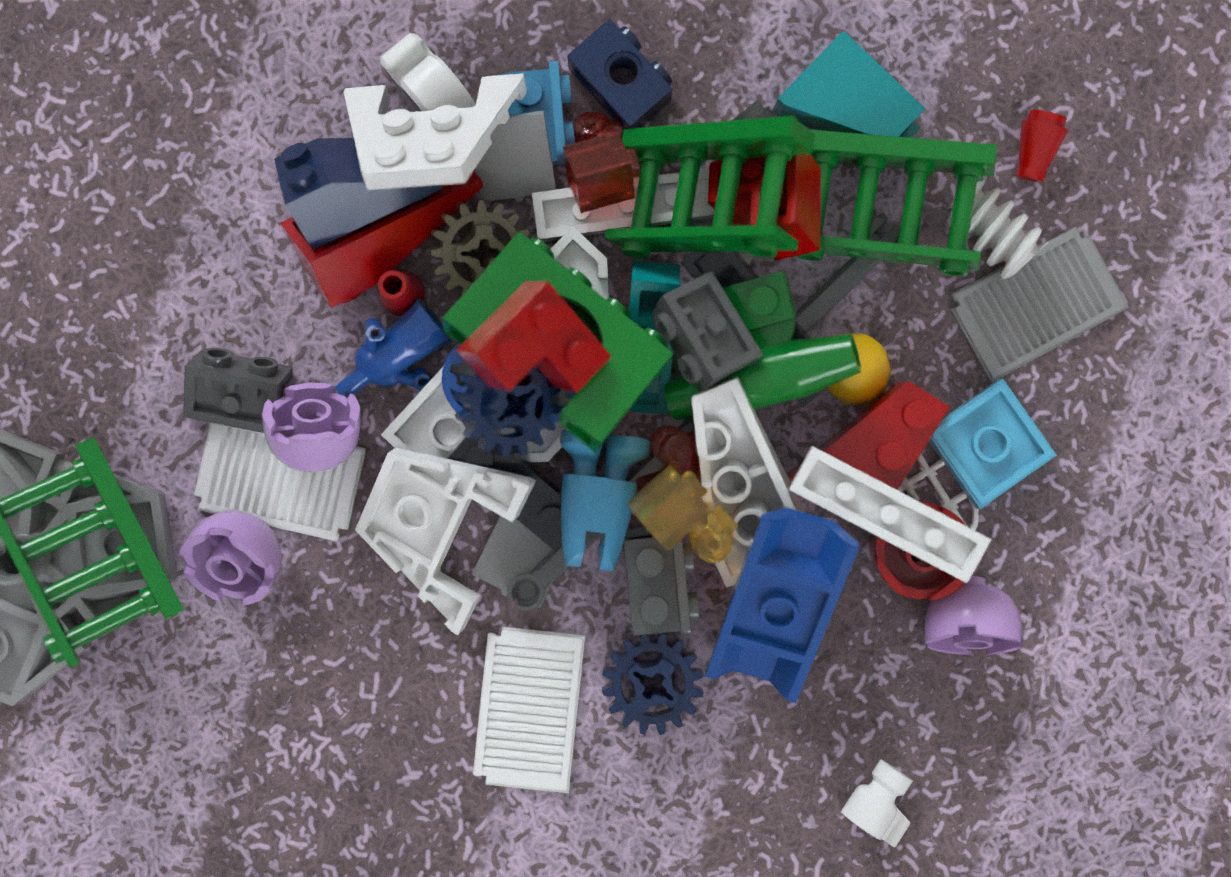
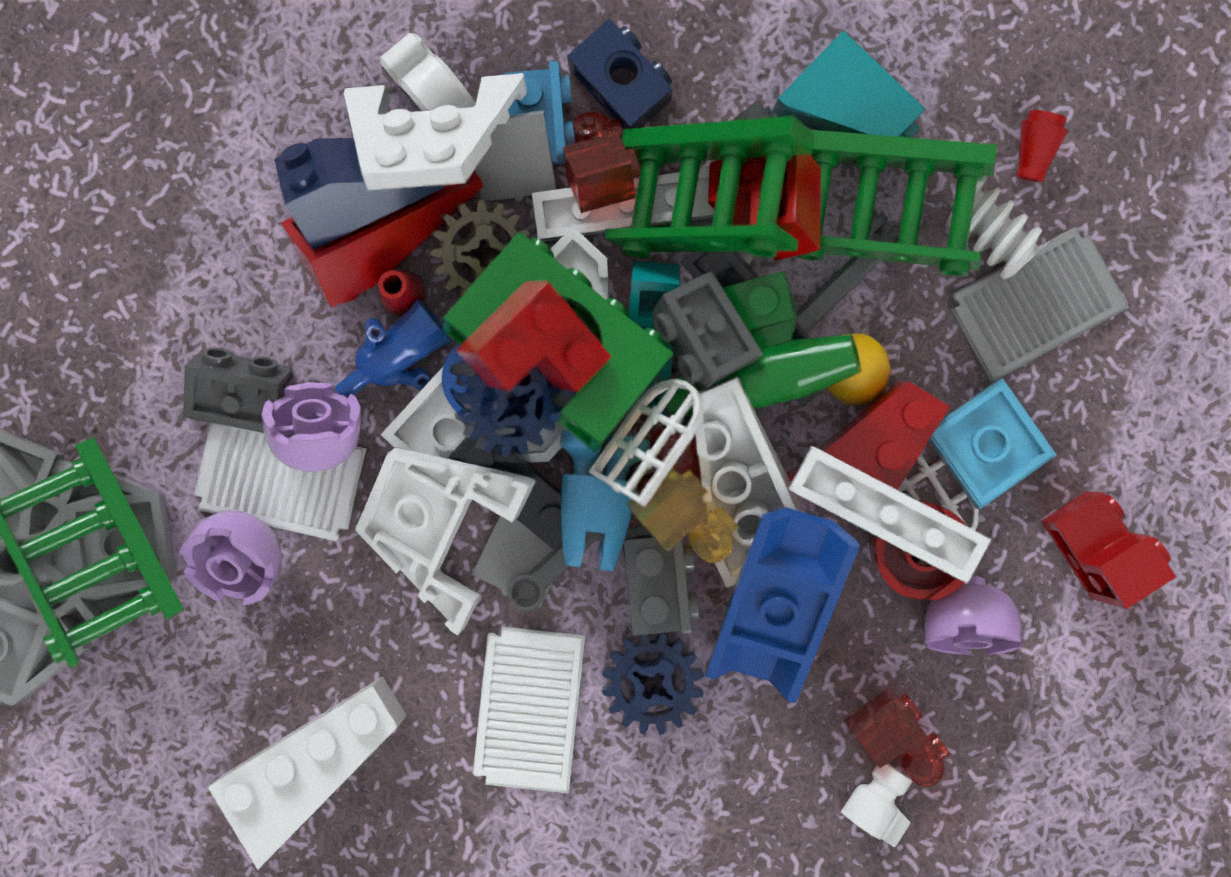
none -> white wedge [208,676,407,870]
none -> white window [589,379,704,507]
none -> clear red brick [843,688,951,787]
none -> red brick [1041,491,1176,609]

